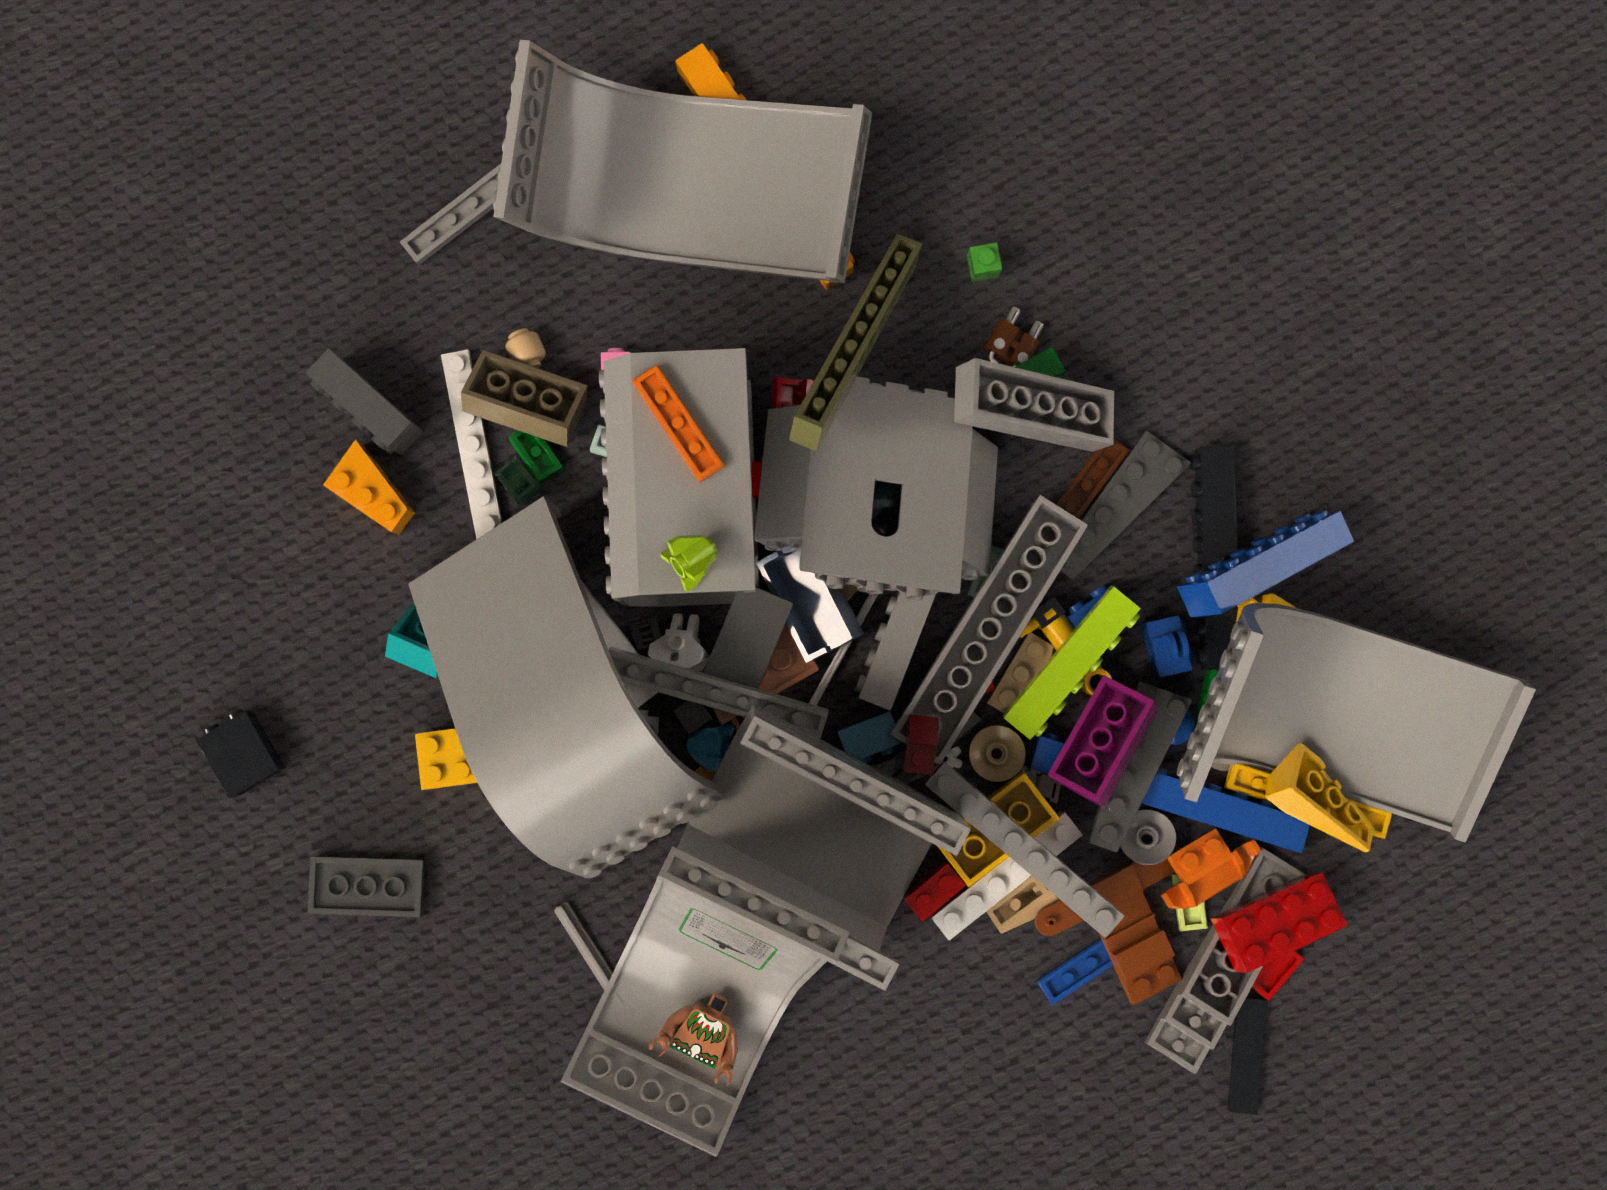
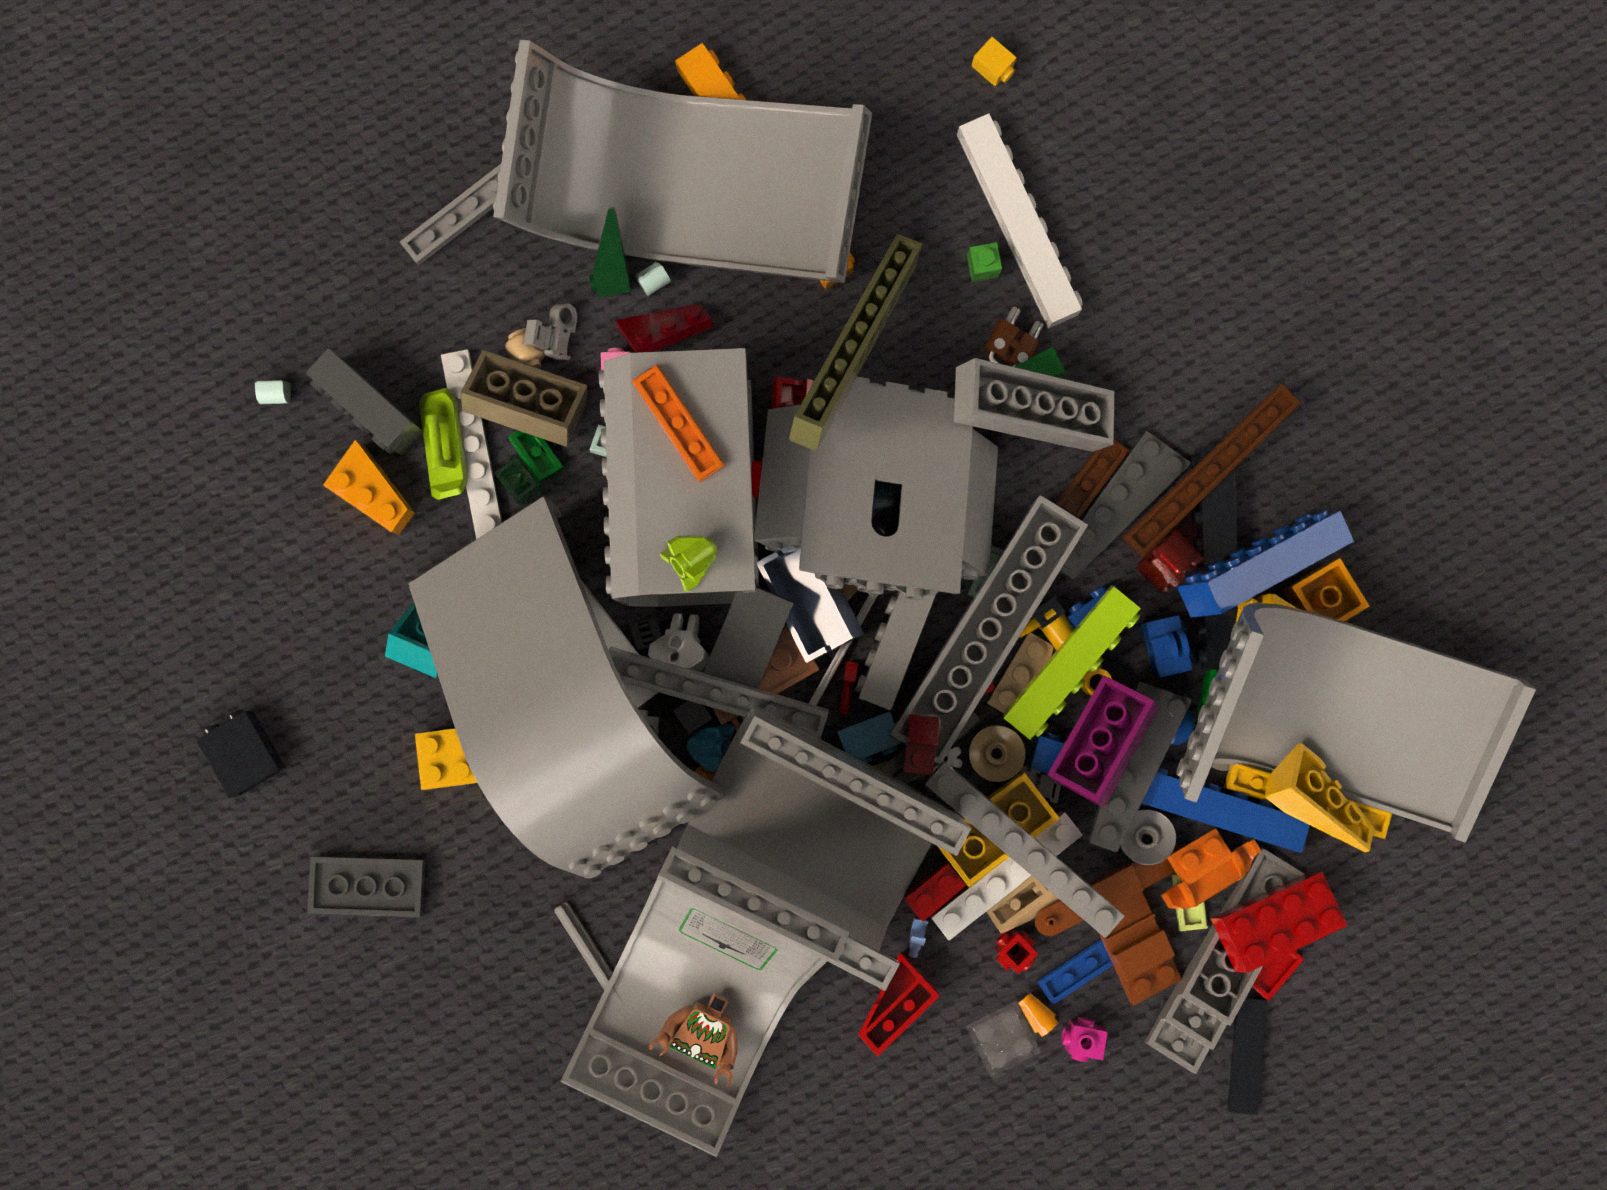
none -> light aqua brick [255,380,291,404]
none -> lime piece [419,388,468,500]
none -> light grey piece [523,304,577,360]
none -> dark green slope [589,207,632,298]
none -> dark red wing [615,304,713,353]
none -> light aqua brick [635,262,671,296]
none -> red bar [838,661,858,714]
none -> red wedge [858,952,941,1057]
none -> light blue piece [909,918,928,958]
none -> white brick [957,113,1083,329]
none -> clear plate [965,1000,1041,1077]
none -> yellow brick [972,37,1017,87]
none -> red brick [994,929,1038,974]
none -> light orange cone [1018,992,1059,1037]
none -> dark pink brick [1061,1017,1108,1062]
none -> reddish brown tile [1122,383,1302,558]
none -> clear red brick [1135,529,1203,594]
none -> light orange brick [1282,558,1370,621]

